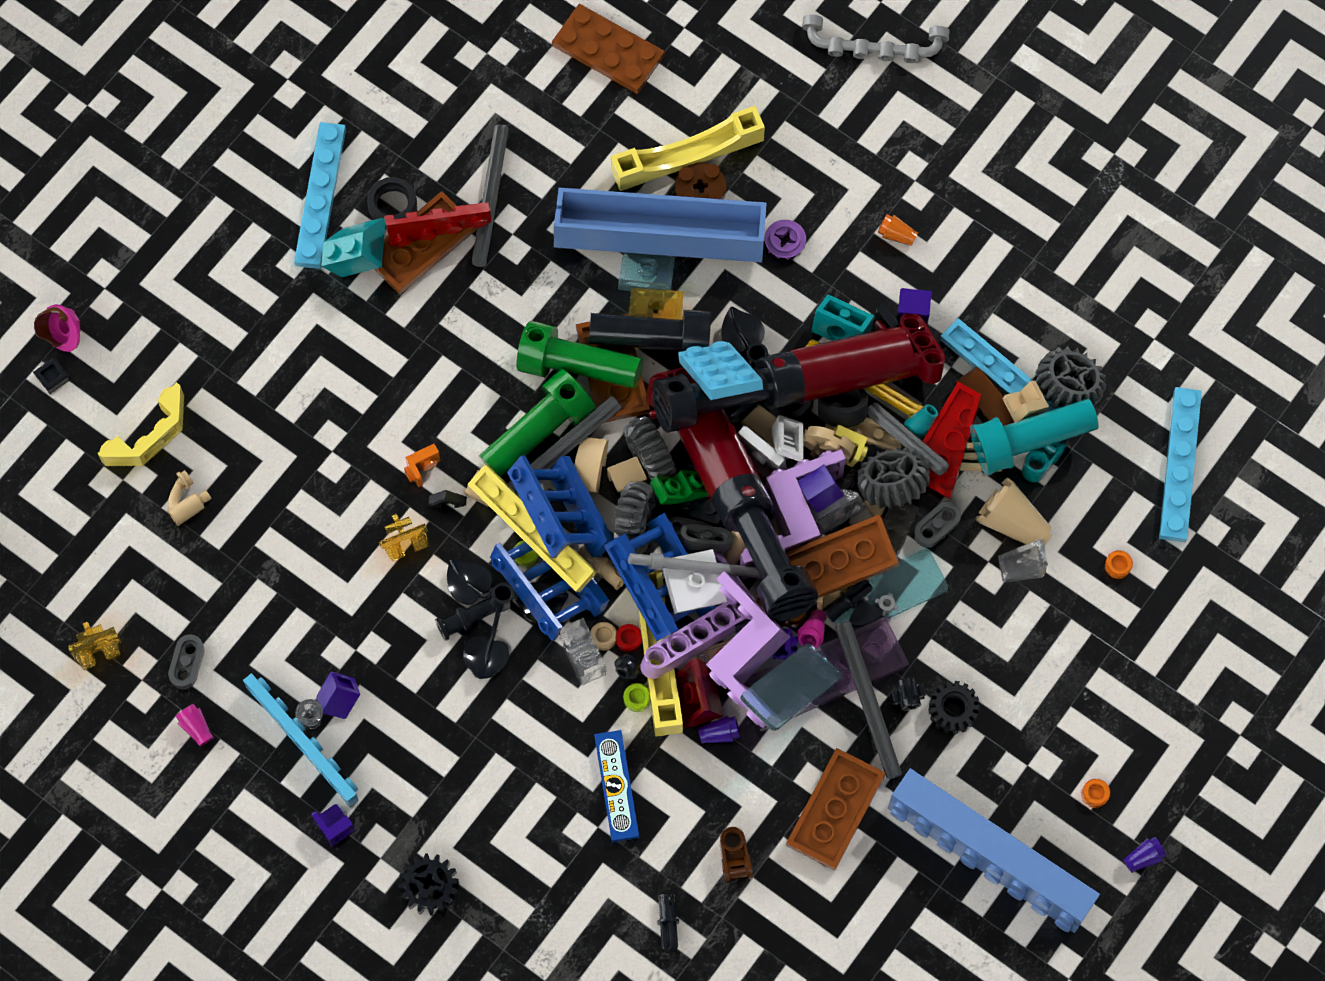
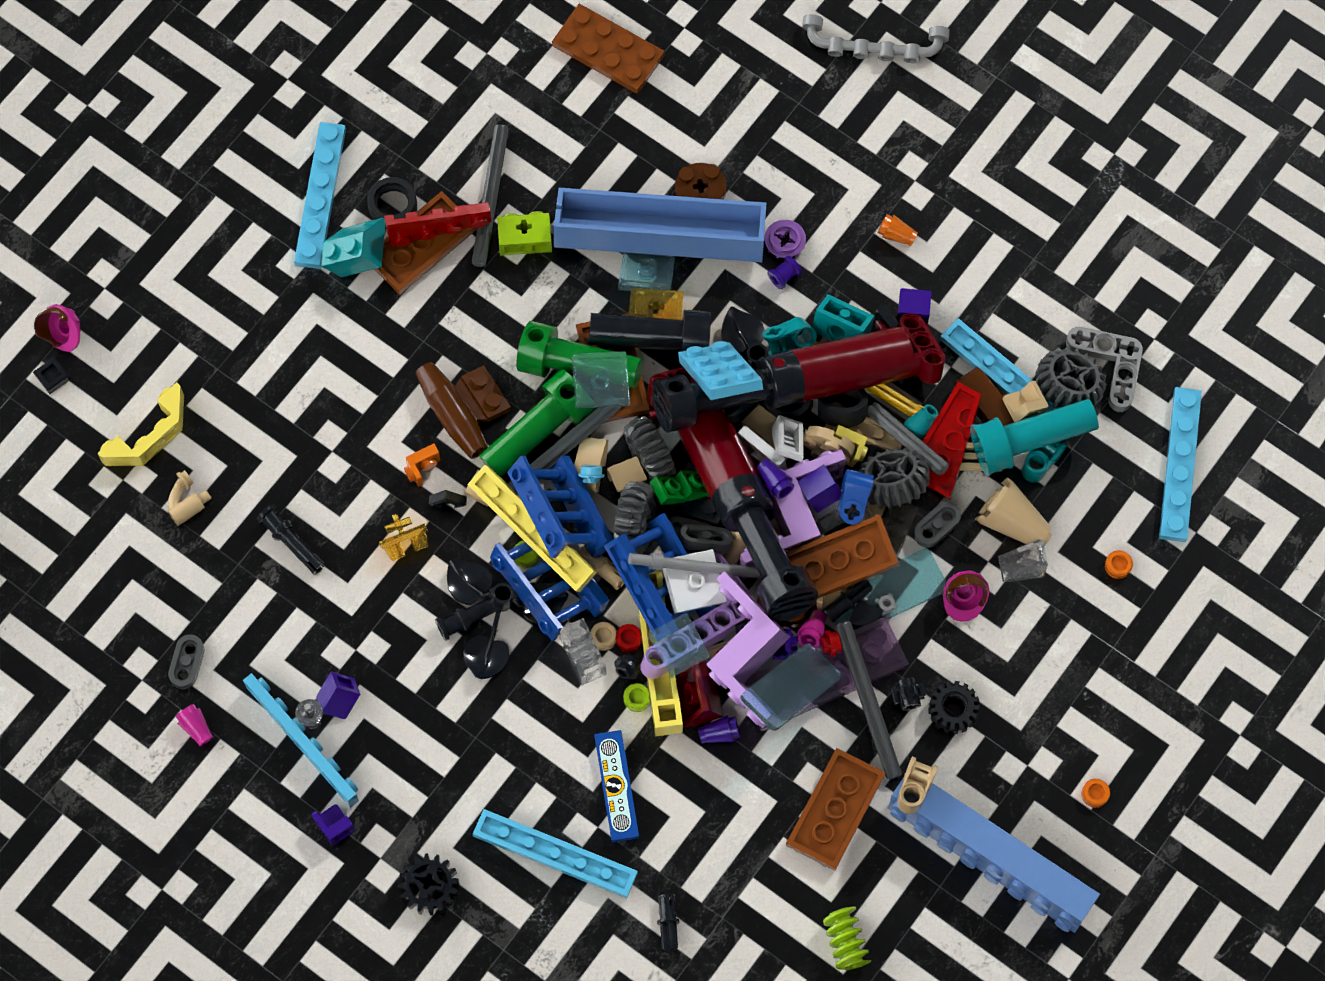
clear yellow hips [68,621,121,670] -> none
light yellow arch [611,106,765,191] -> none
reddish brown piece [720,827,753,883] -> none
dark purple cone [1123,837,1167,873] -> none
none -> black pin [257,504,326,575]
none -> reddish brown plate [415,362,511,459]
none -> medium azure plate [473,809,638,899]
none -> lime brick [497,211,552,256]
none -> clear light blue plate [572,352,630,408]
none -> medium azure plate [578,465,605,483]
none -> clear light blue piece [648,613,710,678]
none -> dark purple cone [757,459,794,499]
none -> teal piece [763,317,817,355]
none -> dark purple bush [767,256,802,290]
none -> red plate [820,630,842,658]
none -> lime piece [823,907,871,970]
none -> blue piece [838,469,874,524]
none -> tan piece [897,756,938,814]
none -> dark pink piece [943,570,990,622]
none -> light grey beam [1066,327,1143,412]

